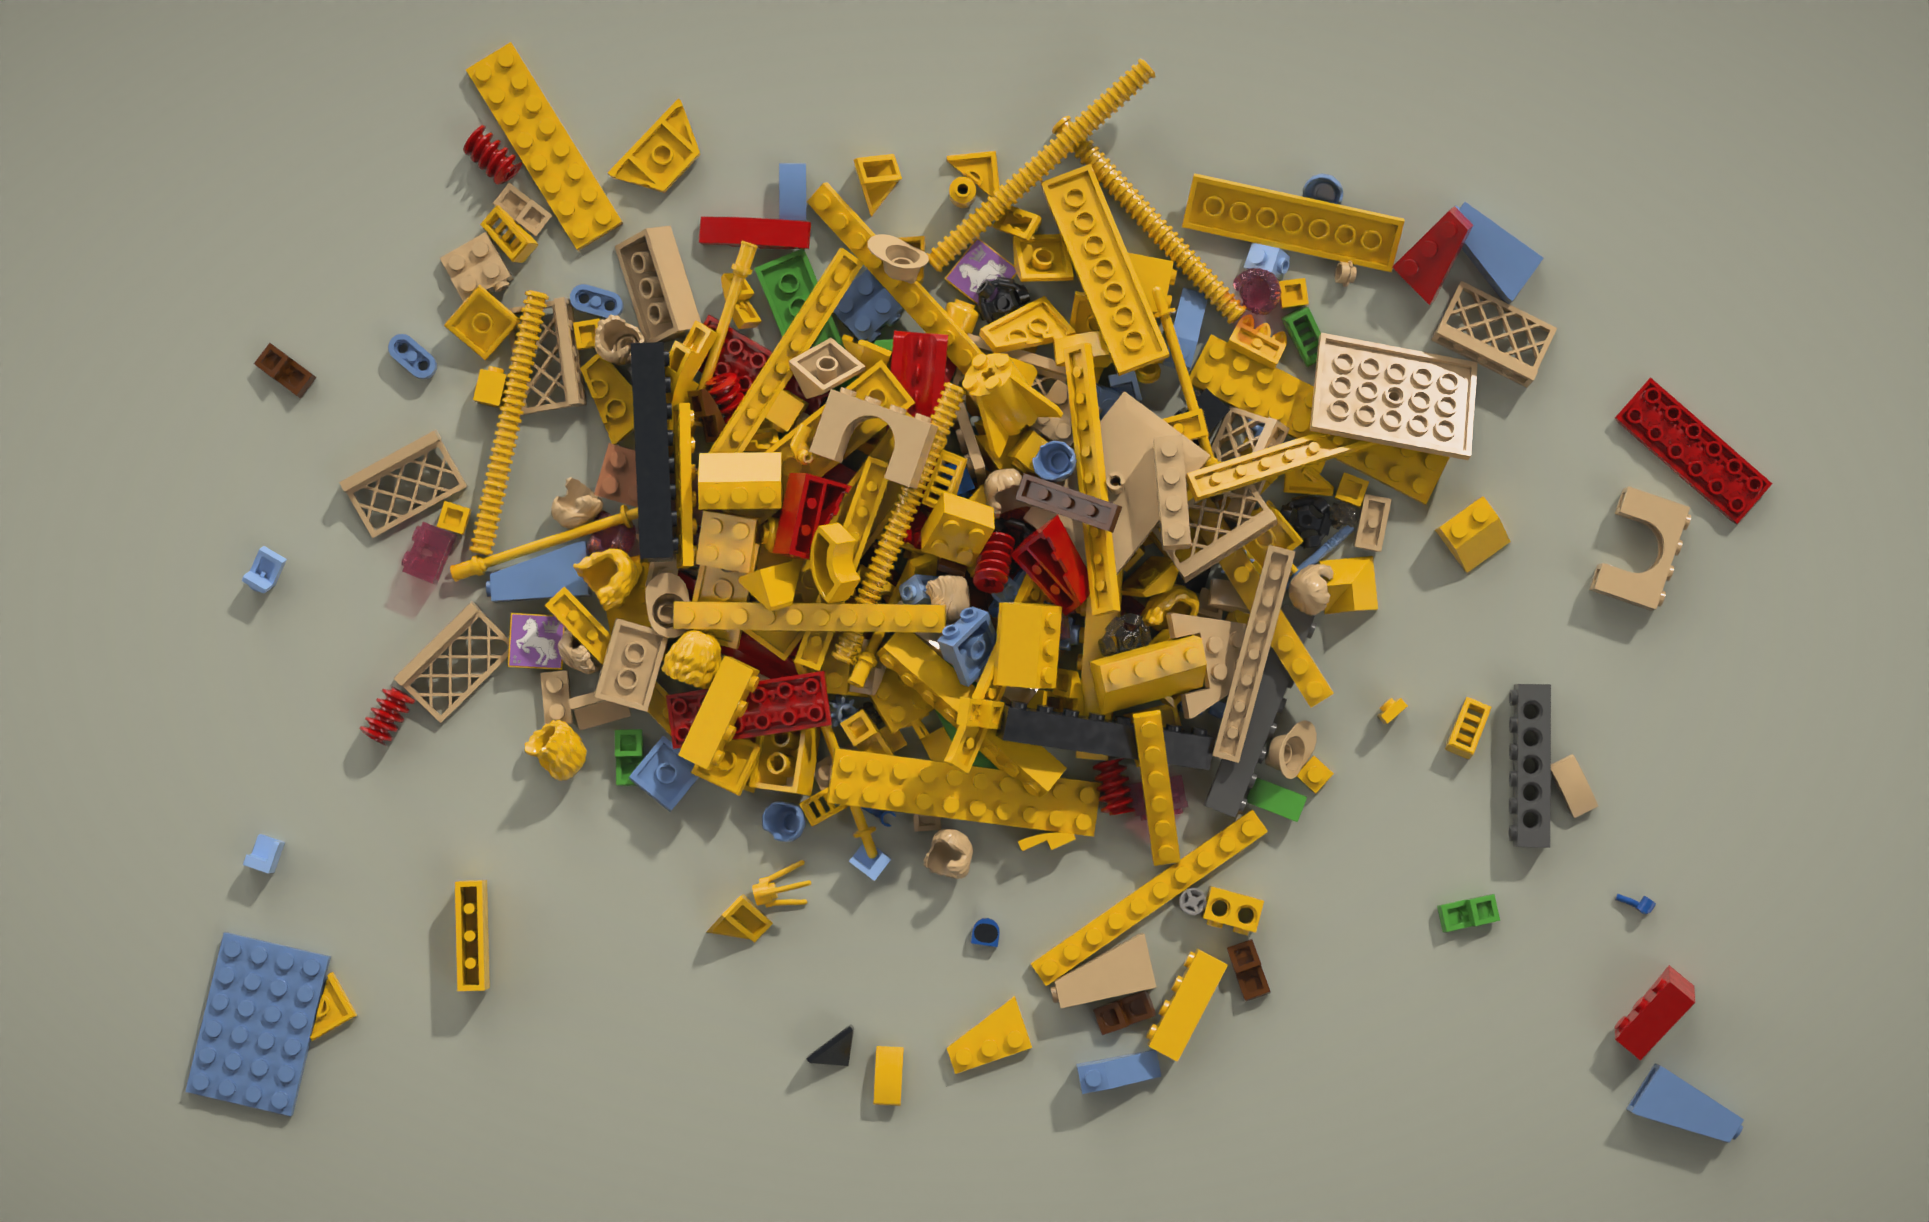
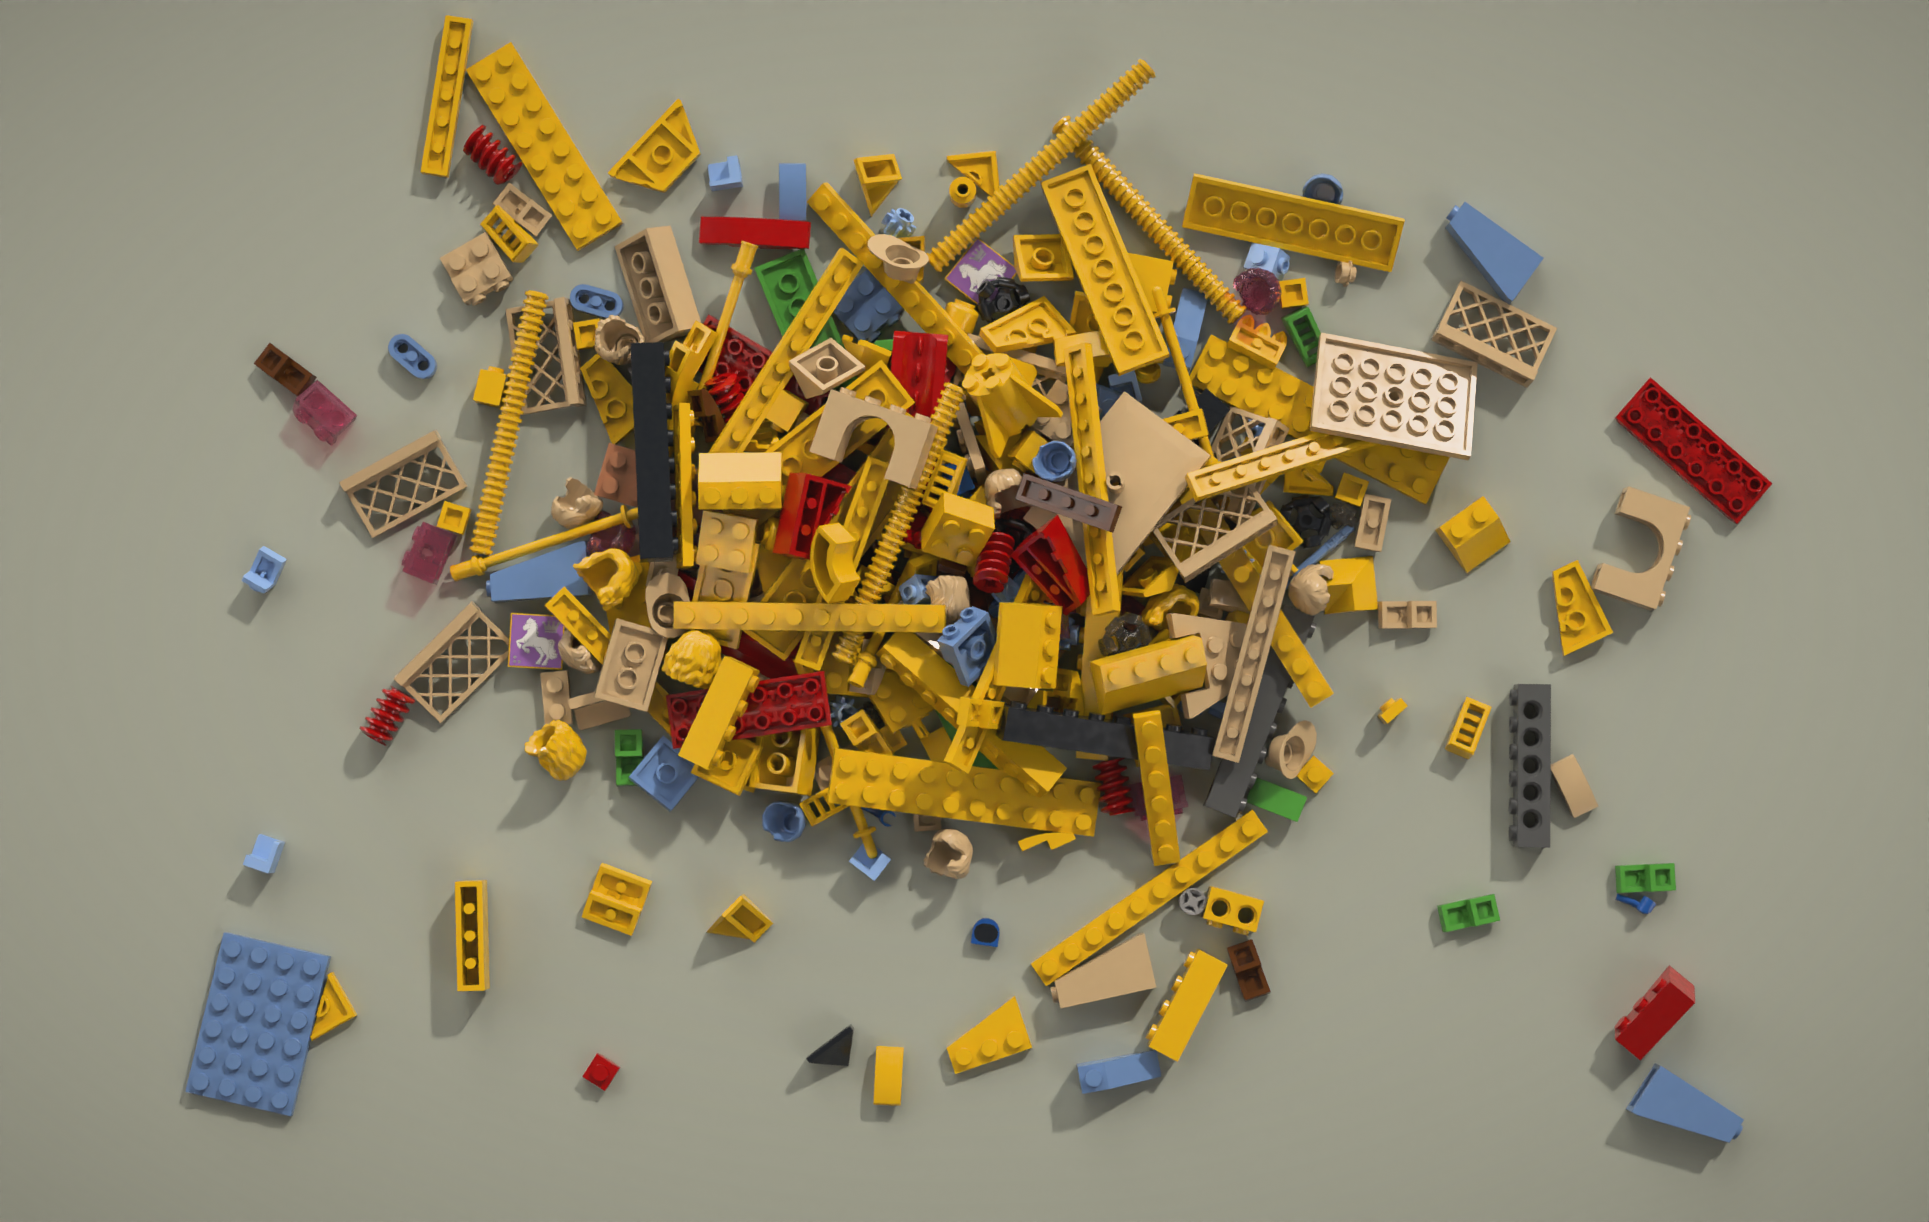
yellow tile [444,284,521,361] -> none
yellow slope [721,273,762,329] -> none
yellow slope [738,559,803,611] -> none
yellow plant [752,860,811,908] -> none
yellow arm [790,423,813,465] -> none
yellow slope [992,206,1042,241] -> none
reddish brown slope [1093,990,1156,1035] -> none
tan brick [1153,435,1191,551] -> none
red wedge [1392,206,1473,305] -> none
none -> clear pink bracket [293,380,357,446]
none -> yellow plate [421,15,474,178]
none -> yellow slope [581,863,653,936]
none -> red plate [582,1053,621,1091]
none -> light blue panel [708,155,743,192]
none -> light blue gear [881,208,916,238]
none -> tan slope [1378,601,1437,629]
none -> yellow wing [1552,560,1613,656]
none -> bright green slope [1615,863,1676,893]

